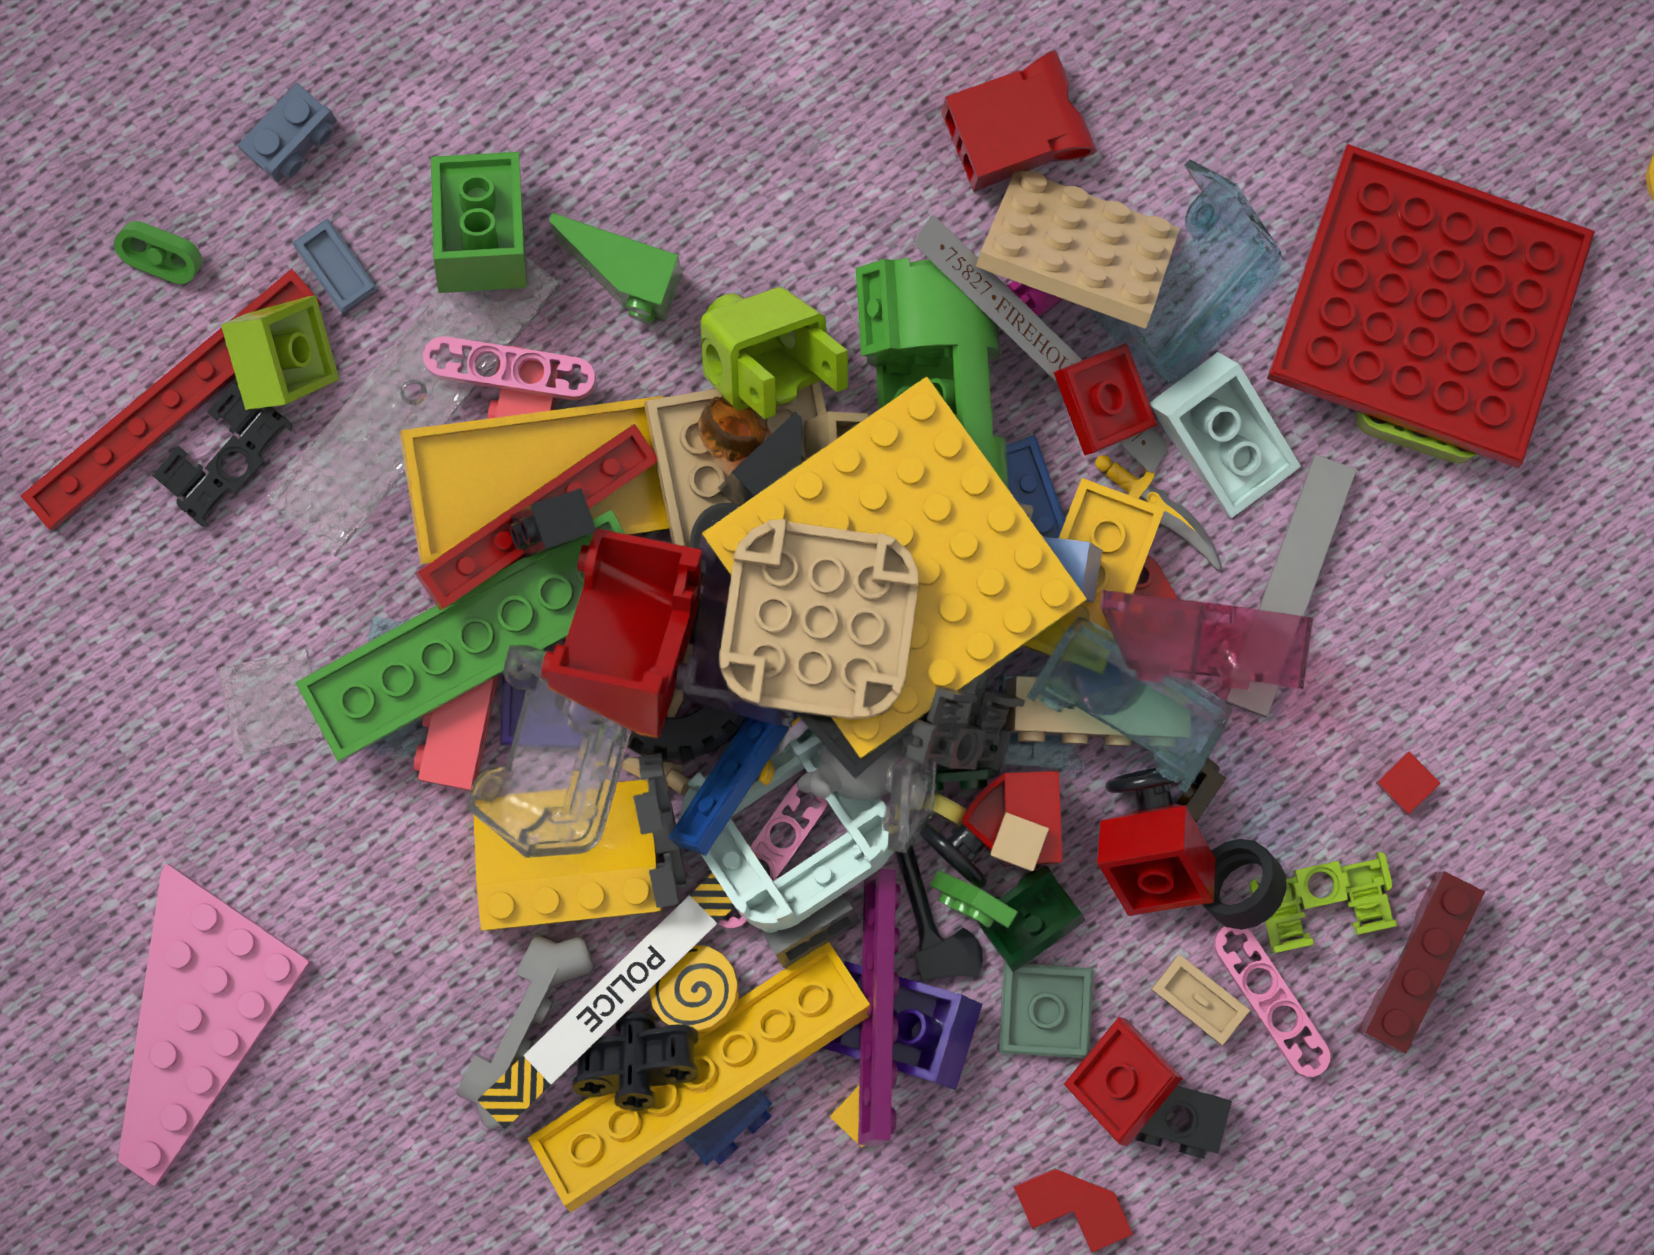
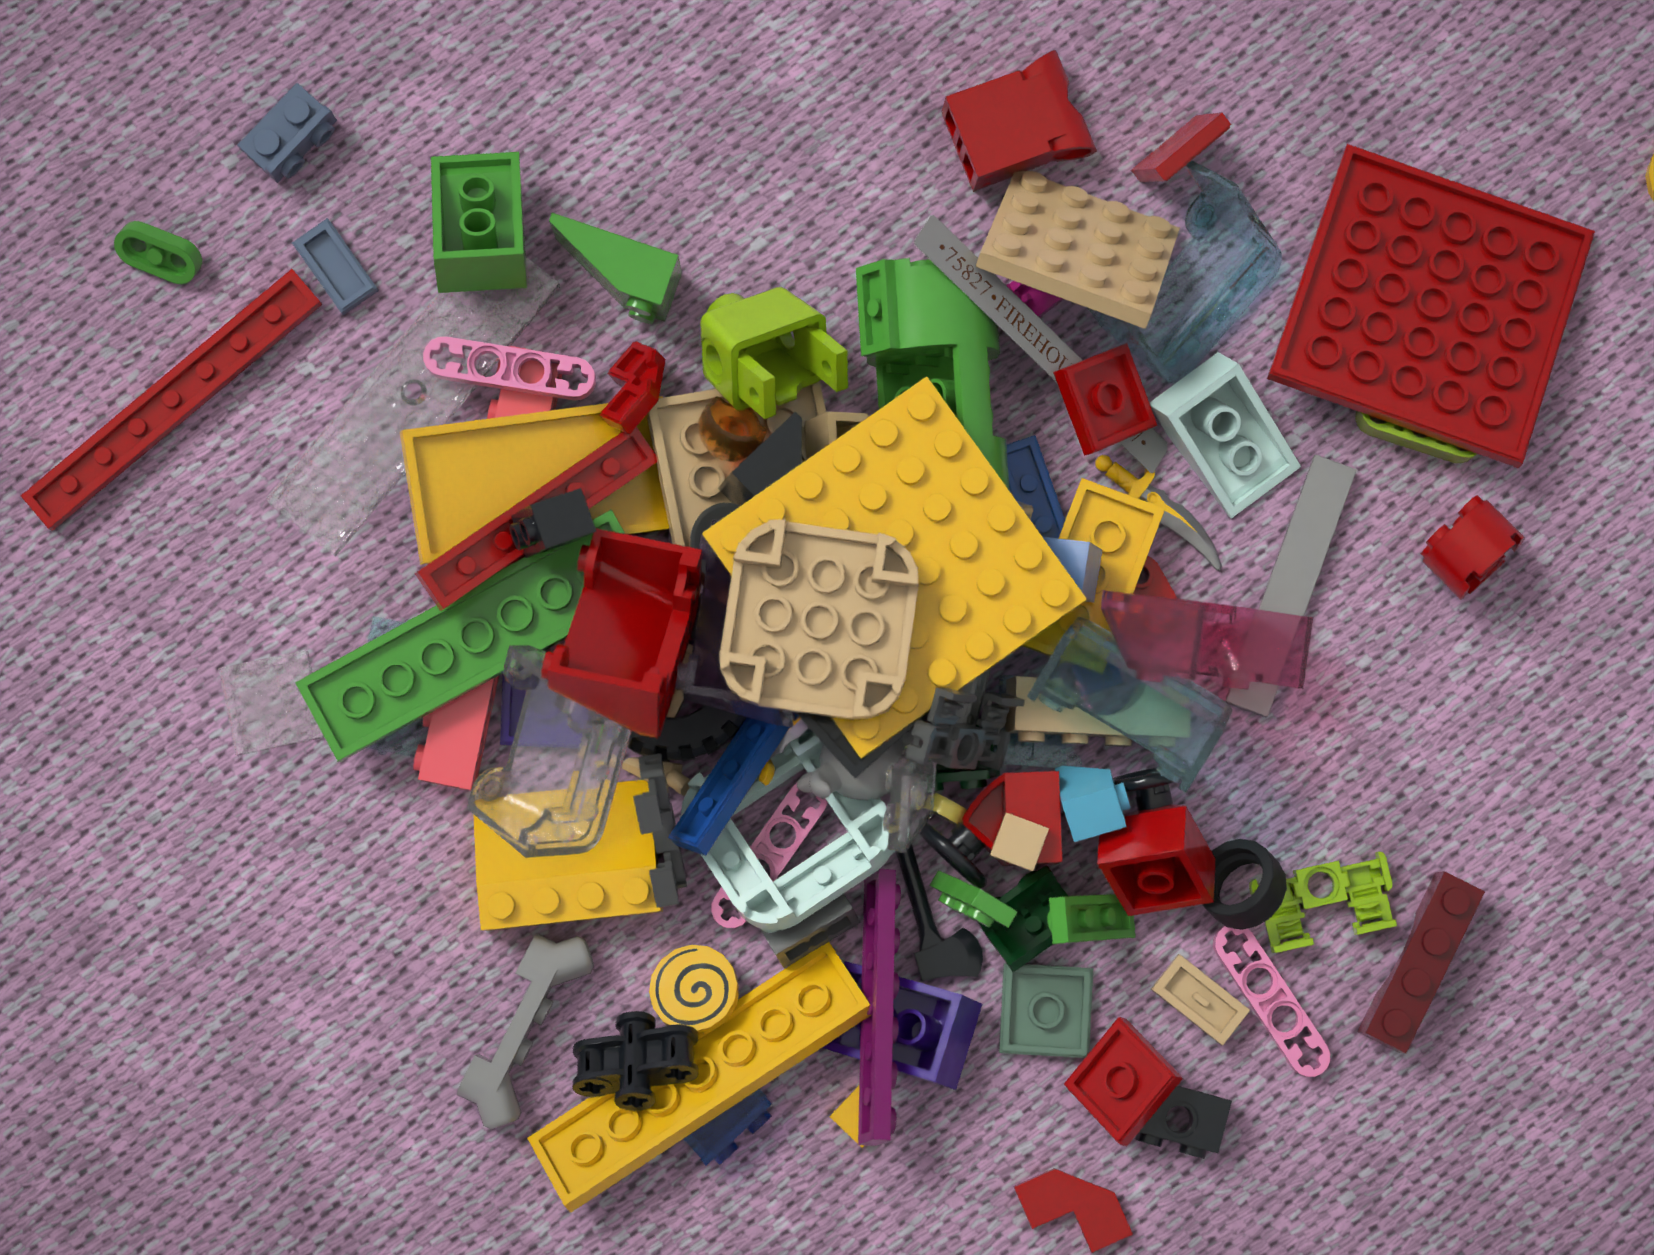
bright pink wing [118,864,311,1187] -> none
black piece [152,382,293,527] -> none
lime slope [221,295,340,410] -> none
white sticker [477,873,735,1129] -> none
dark brown bracket [1176,753,1226,822] -> none
red tile [1376,751,1441,815] -> none
none -> red tile [599,341,666,435]
none -> bright green plate [1047,894,1136,944]
none -> medium azure slope [1055,765,1131,842]
none -> red tile [1131,112,1232,182]
none -> red brick [1420,495,1525,600]

